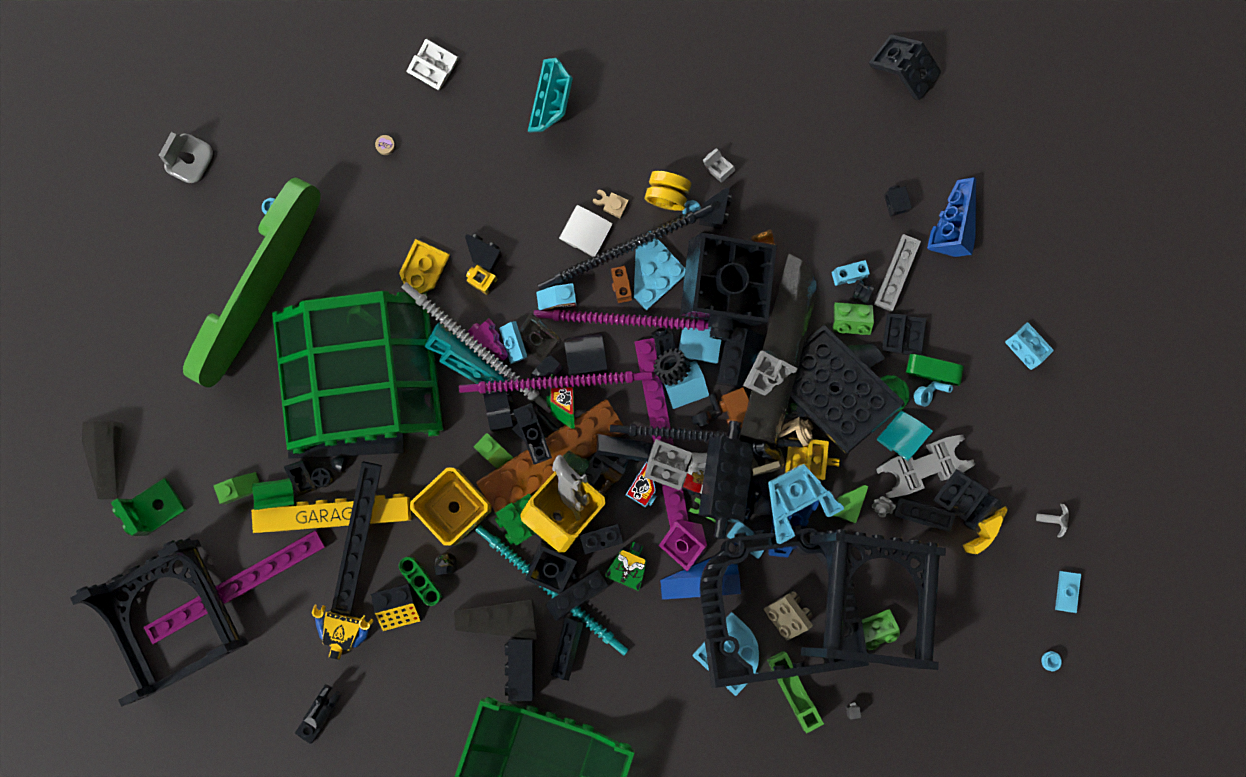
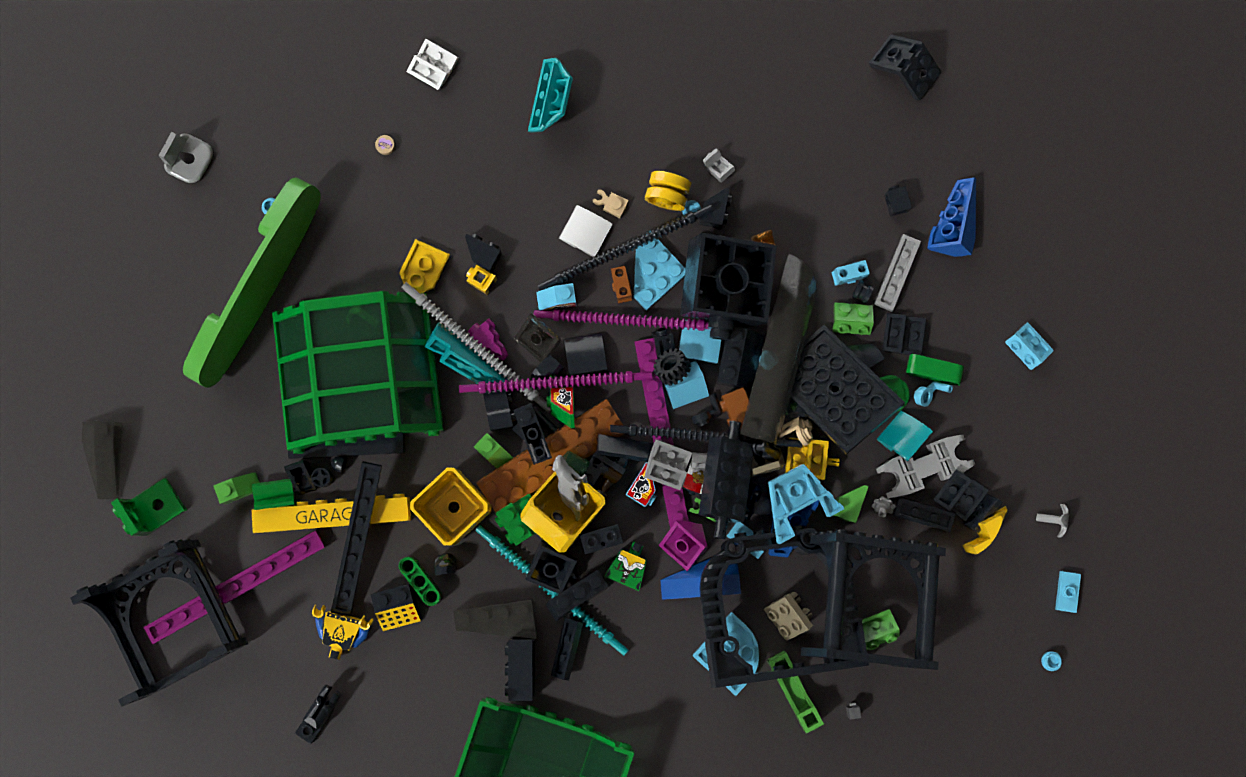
medium azure plate [499,321,527,364] -> none
light grey slope [743,351,797,396] -> none

